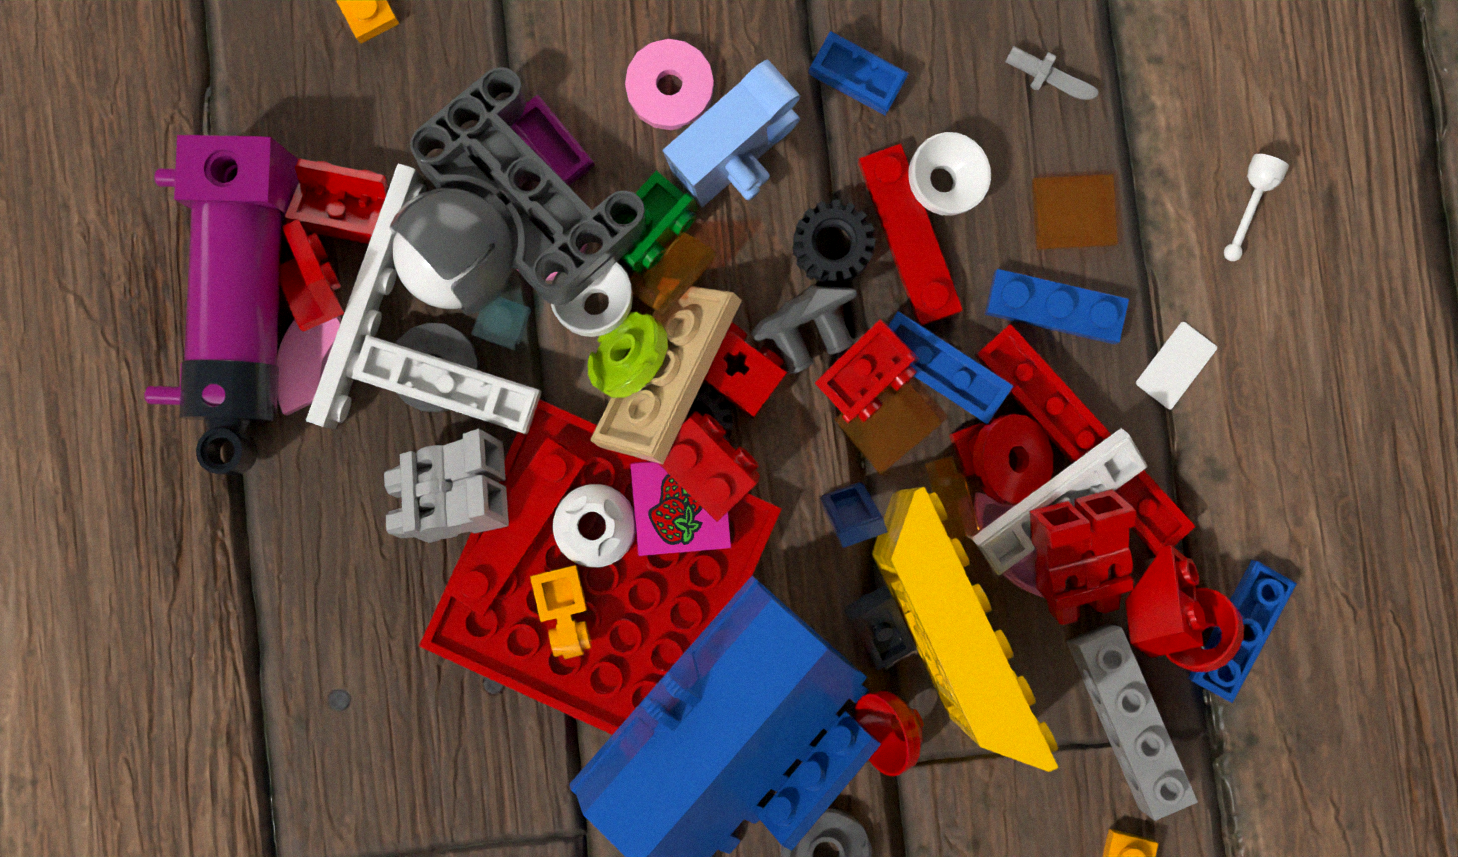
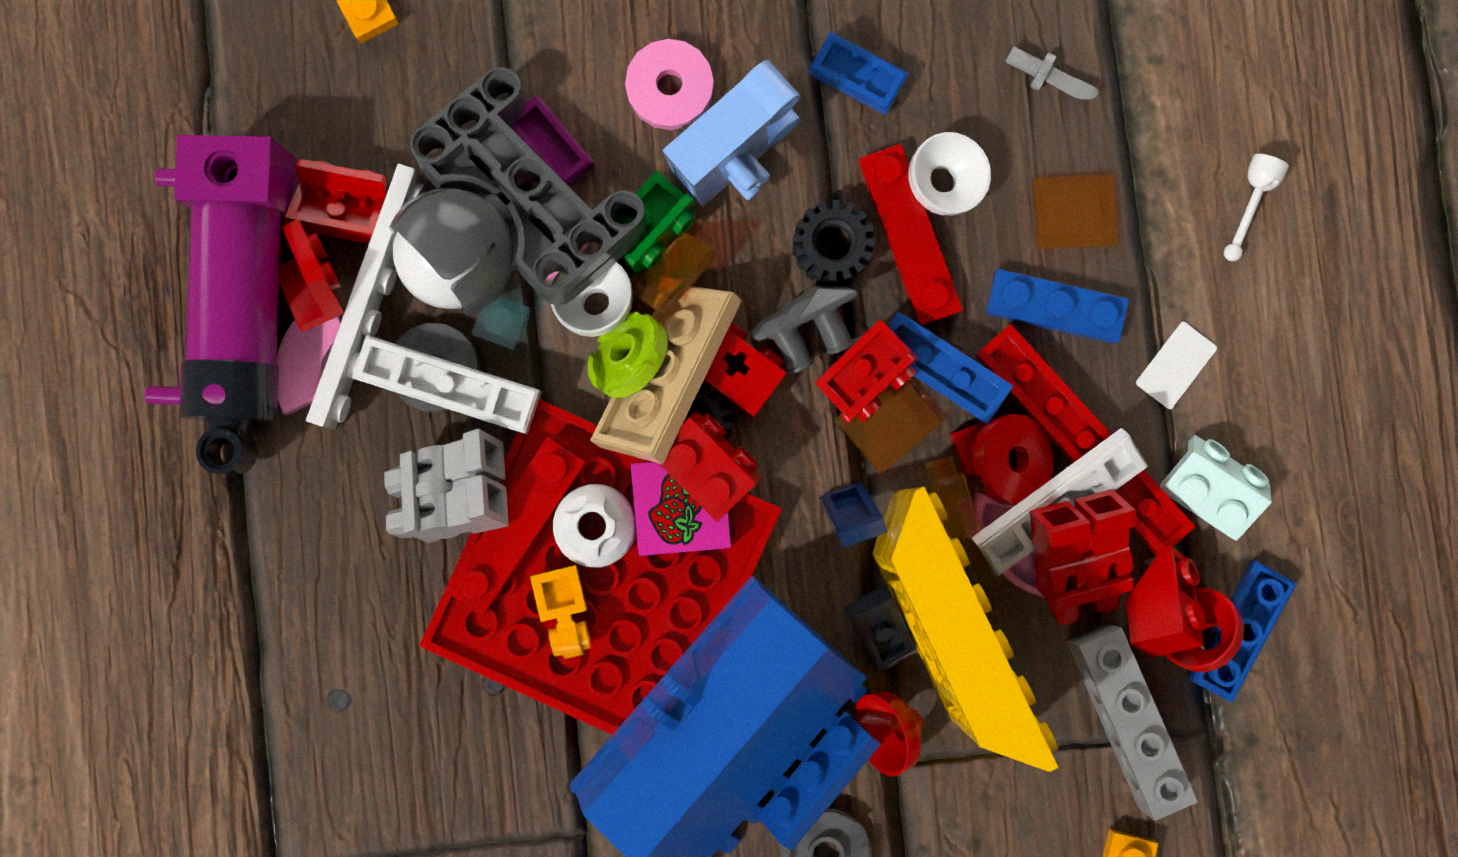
none -> light aqua bracket [1160,435,1272,541]

